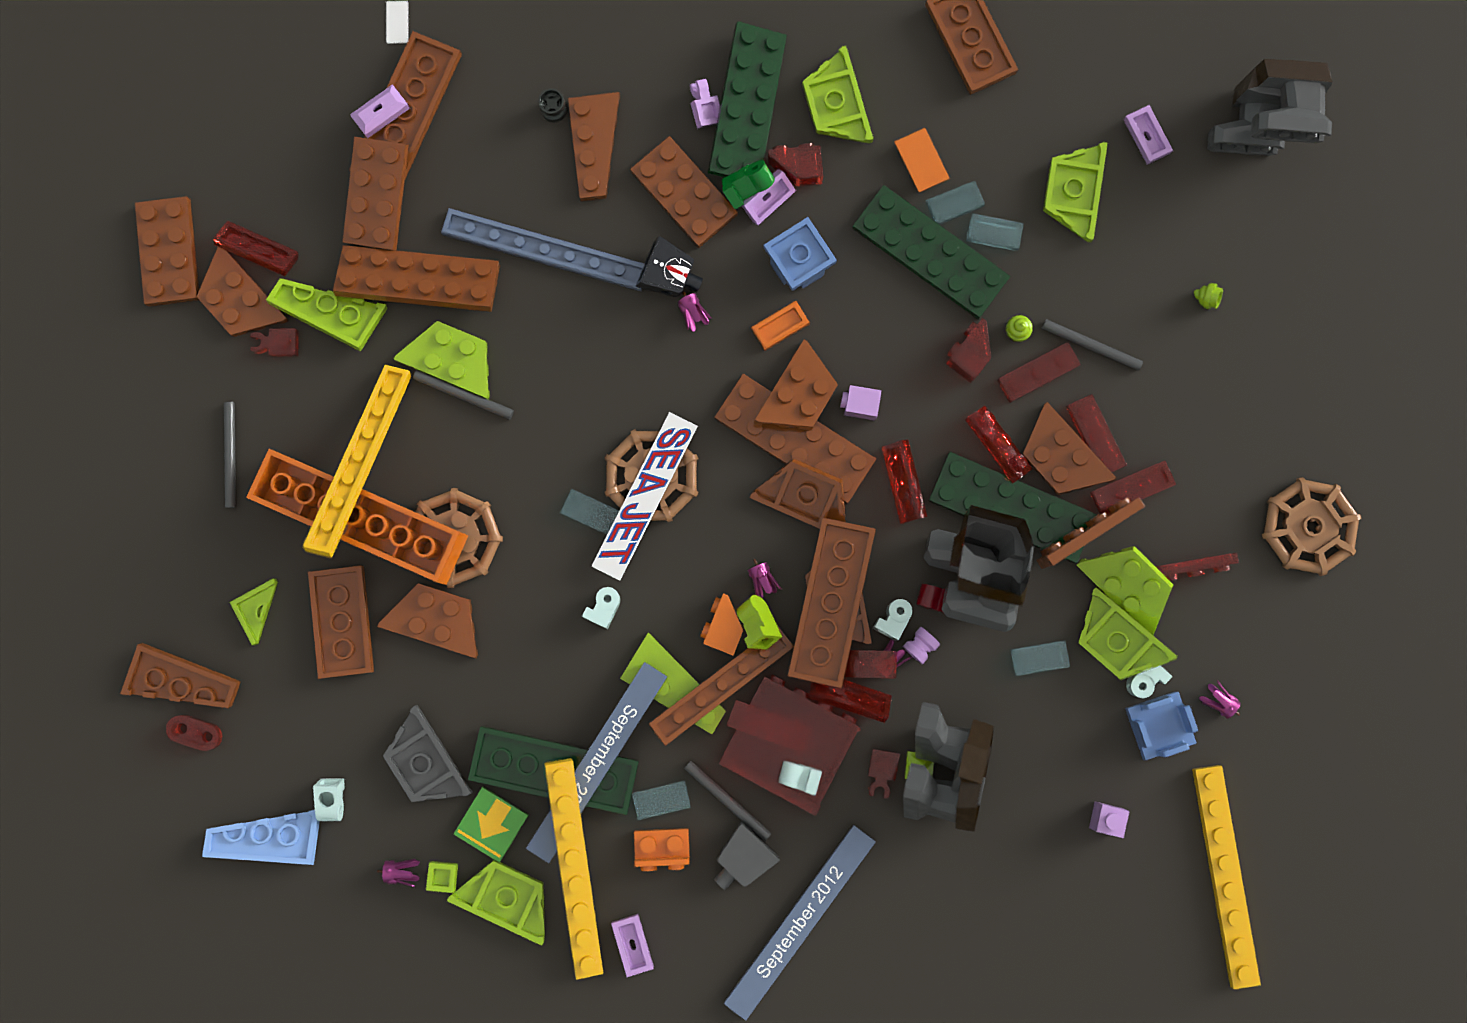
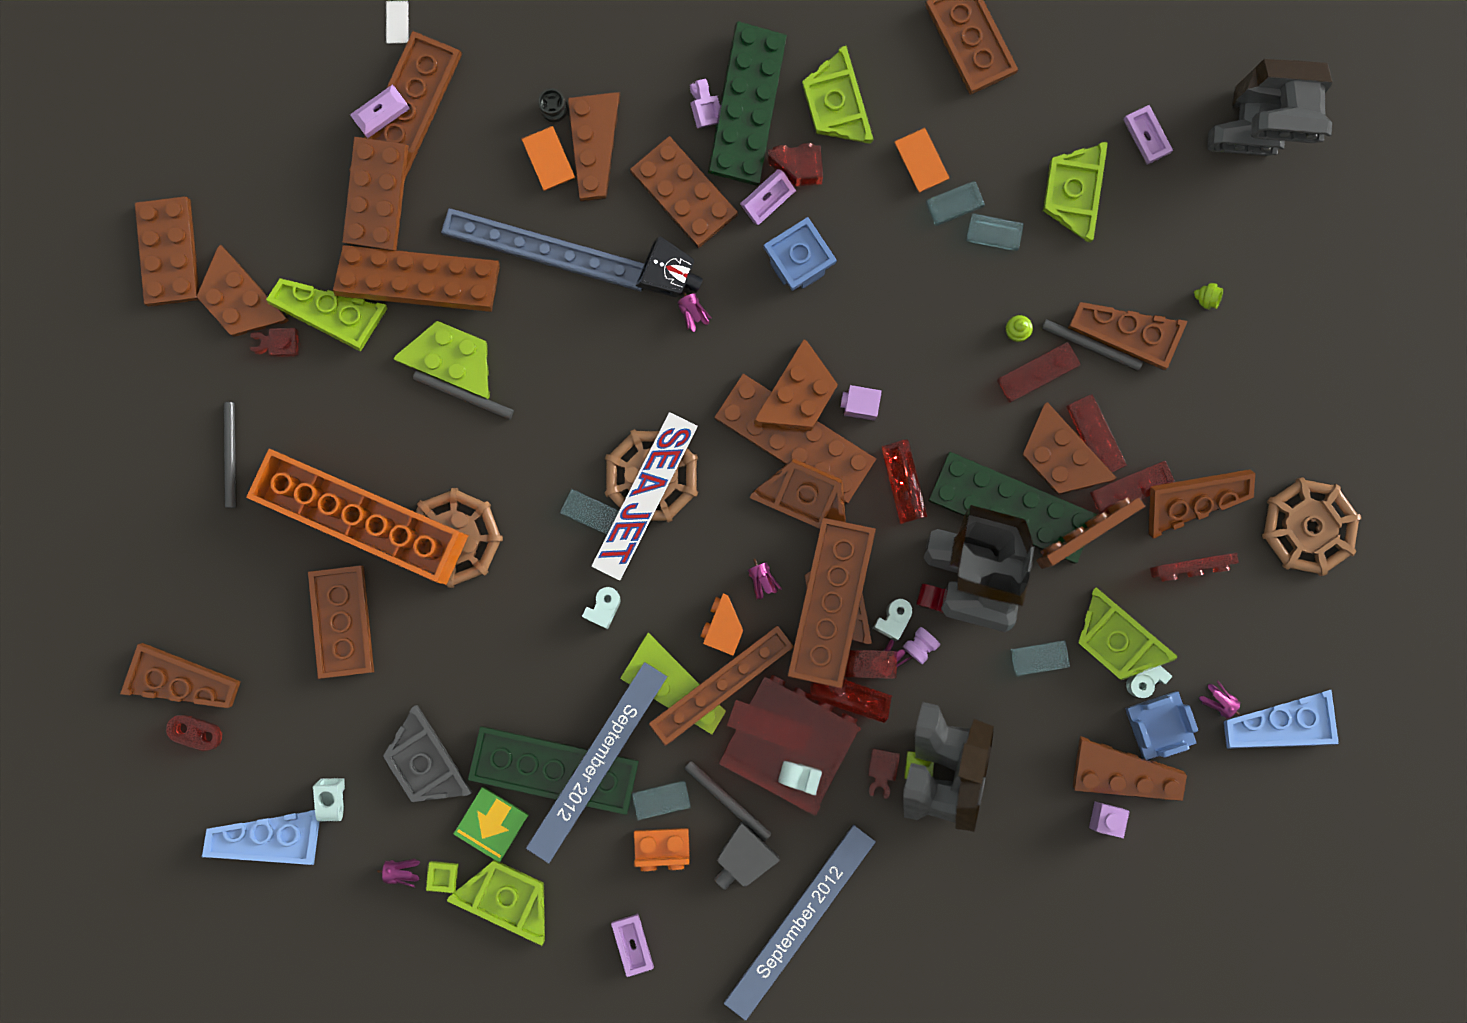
clear red plate [213,221,299,276] -> none
lime tile [230,578,278,646] -> none
yellow plate [303,365,412,558] -> none
dark orange wing [377,583,478,658] -> none
yellow plate [544,758,603,980] -> none
green leg [722,160,775,209] -> none
lime leg [737,595,782,650] -> none
orange tile [751,301,810,351] -> none
dark green plate [852,185,1011,320] -> none
clear red slope [946,318,991,383] -> none
clear red plate [965,406,1032,484] -> none
lime wing [1077,546,1173,635] -> none
yellow plate [1192,765,1261,989] -> none
none -> orange piece [522,126,575,191]
none -> dark orange wing [1068,302,1188,370]
none -> dark orange wing [1073,736,1187,801]
none -> dark orange wing [1149,469,1255,539]
none -> light blue wing [1224,690,1339,749]

